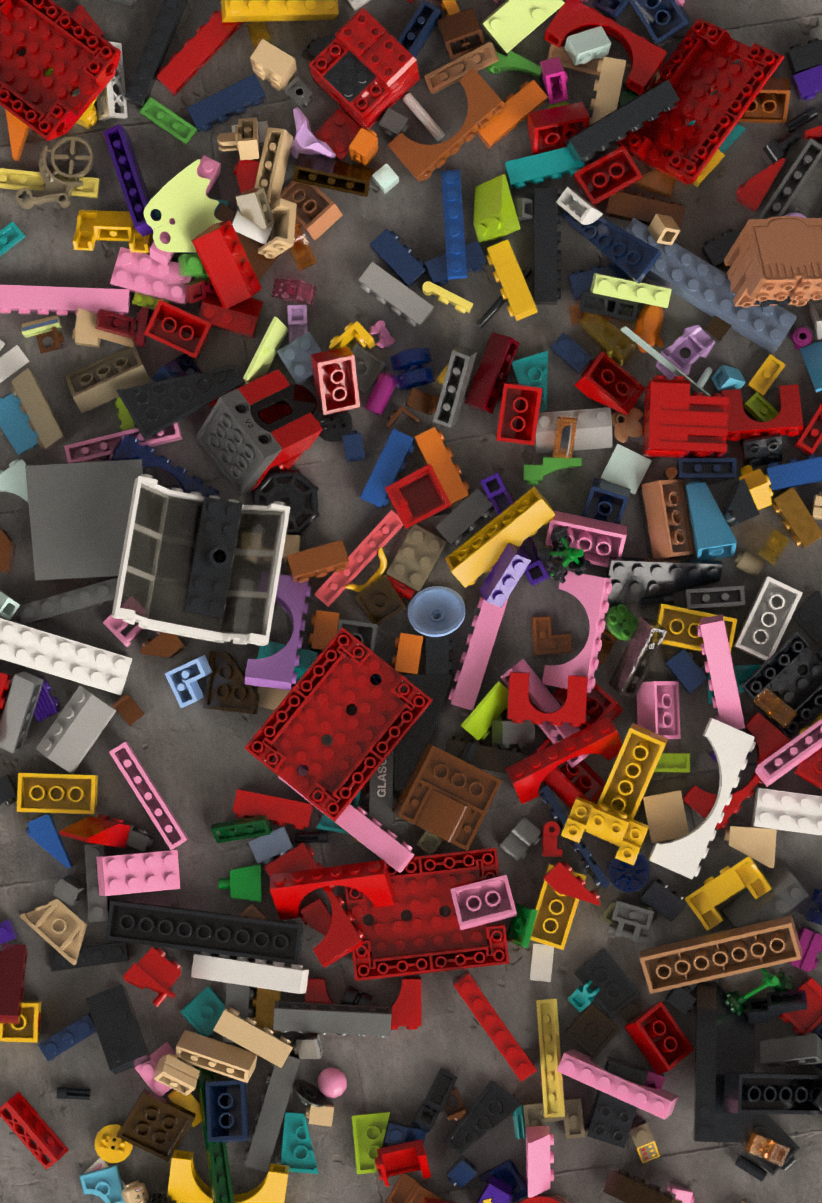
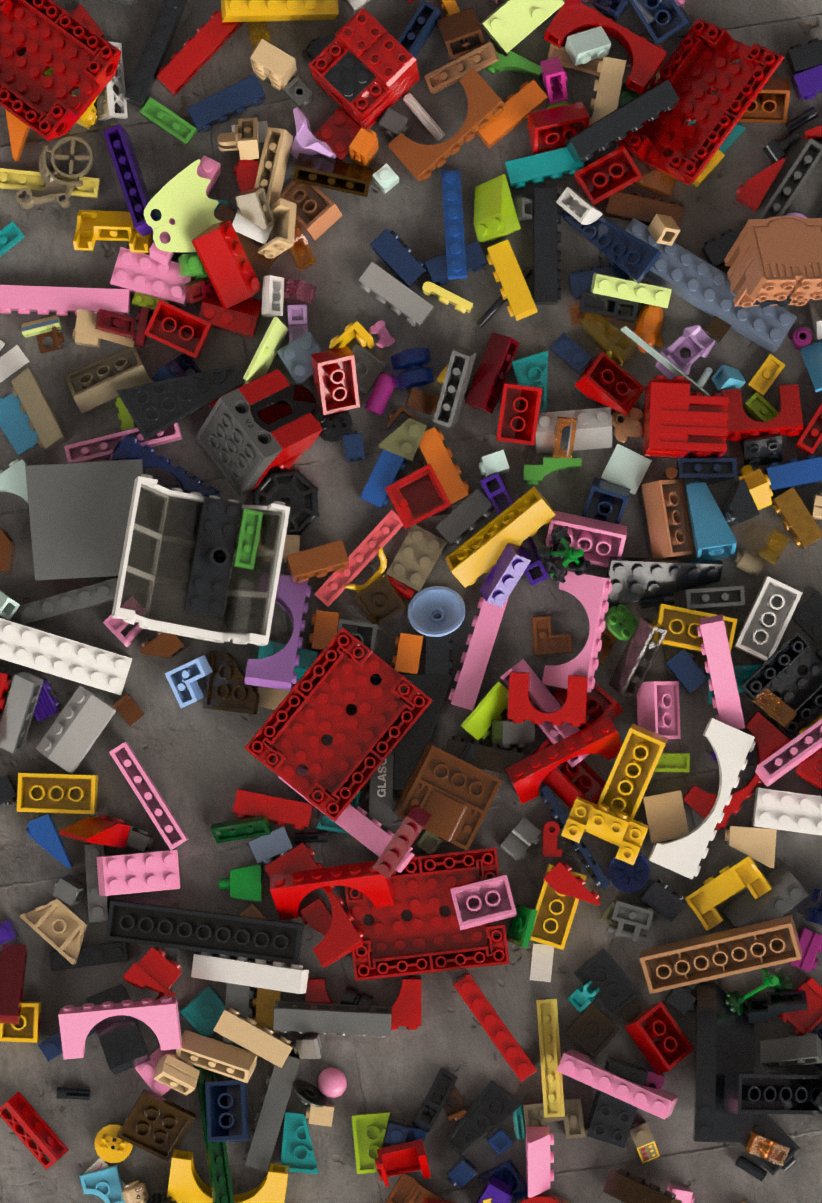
yellow slope [167,1090,202,1127] -> none
none -> bright pink arch [58,996,182,1059]
none -> bright green plate [233,509,263,570]
none -> white brick [261,275,284,318]
none -> dark red brick [373,804,432,879]
none -> olive wing [378,418,427,461]
none -> light aqua piece [478,450,510,478]
none -> blue tile [487,1128,514,1156]

